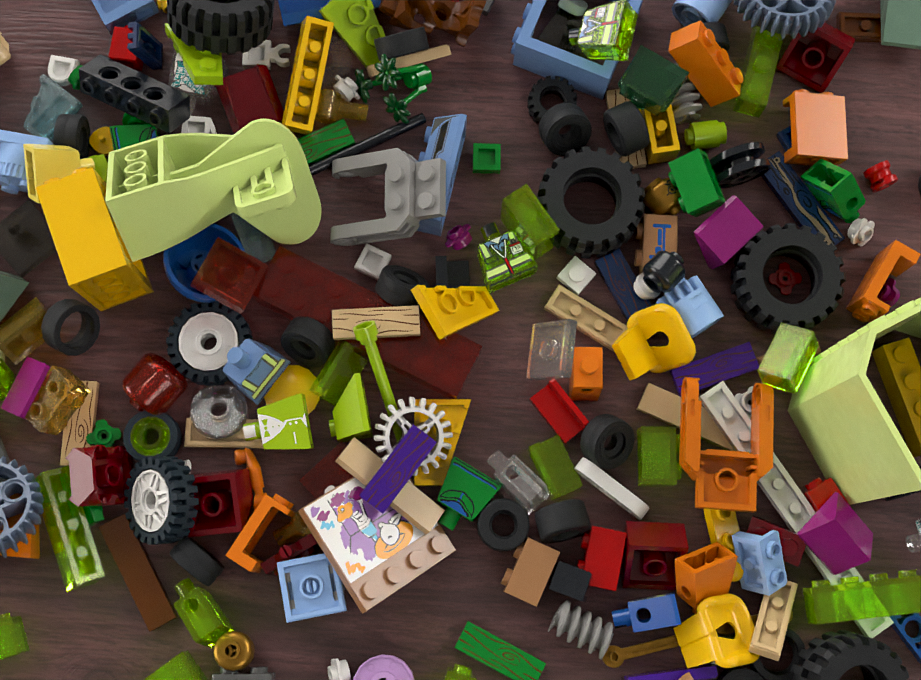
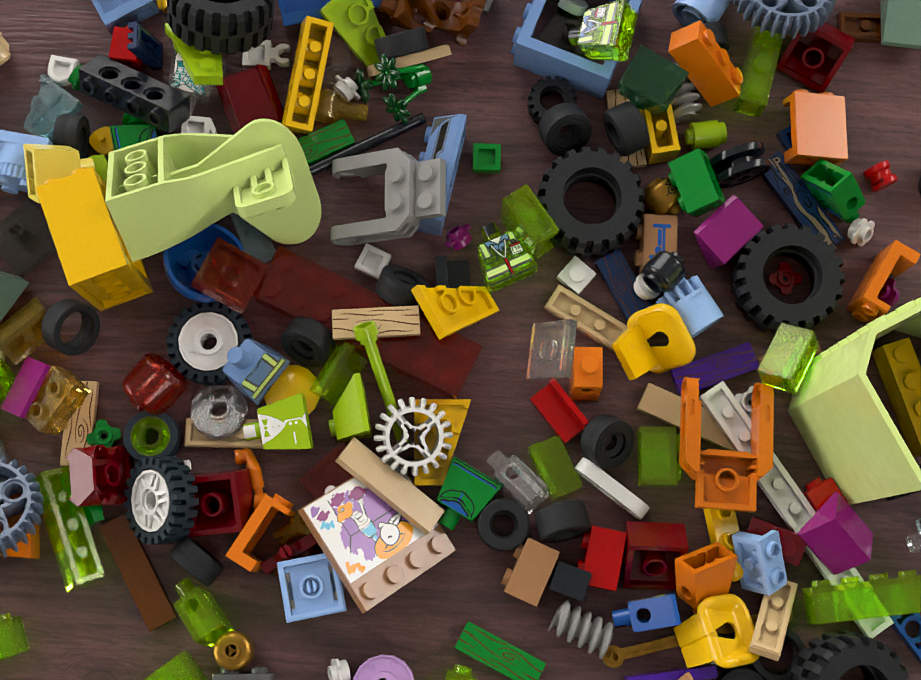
dark purple tile [359,424,437,514] -> none

